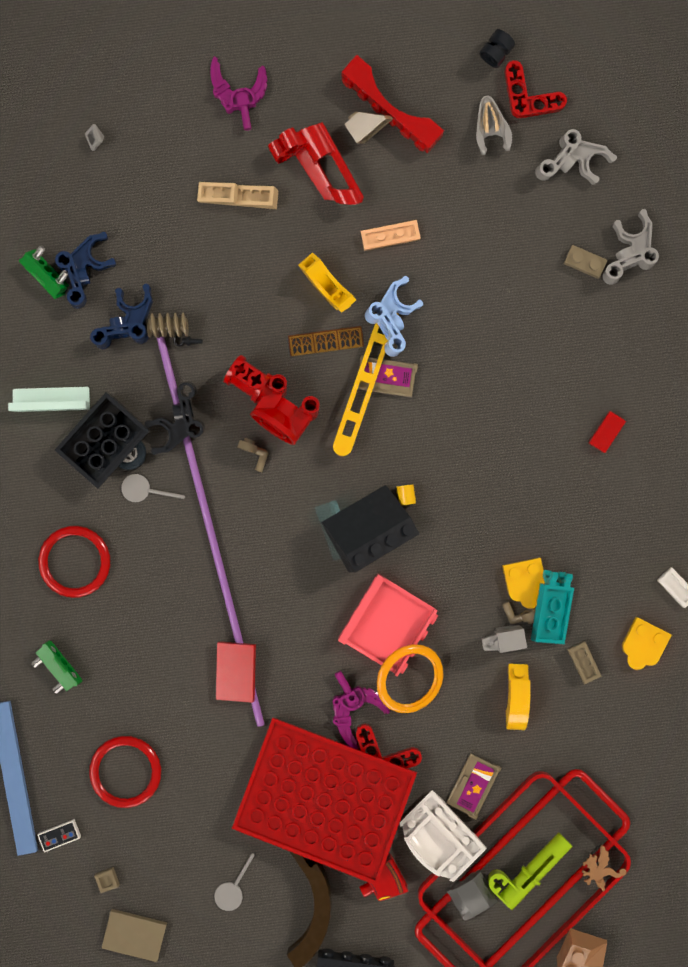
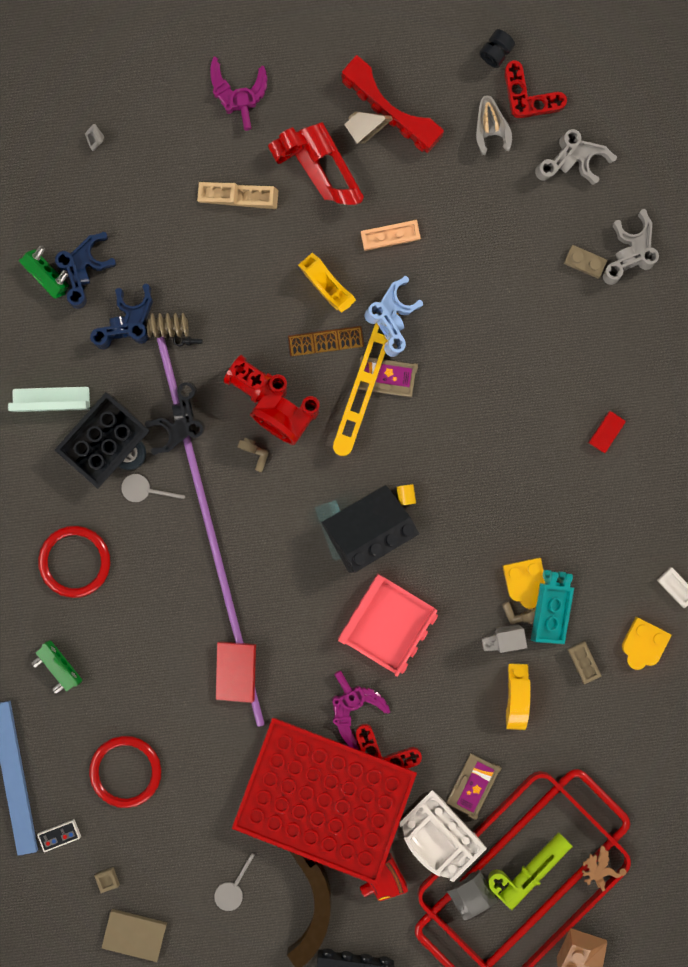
light orange wedge [377,644,443,713] -> none

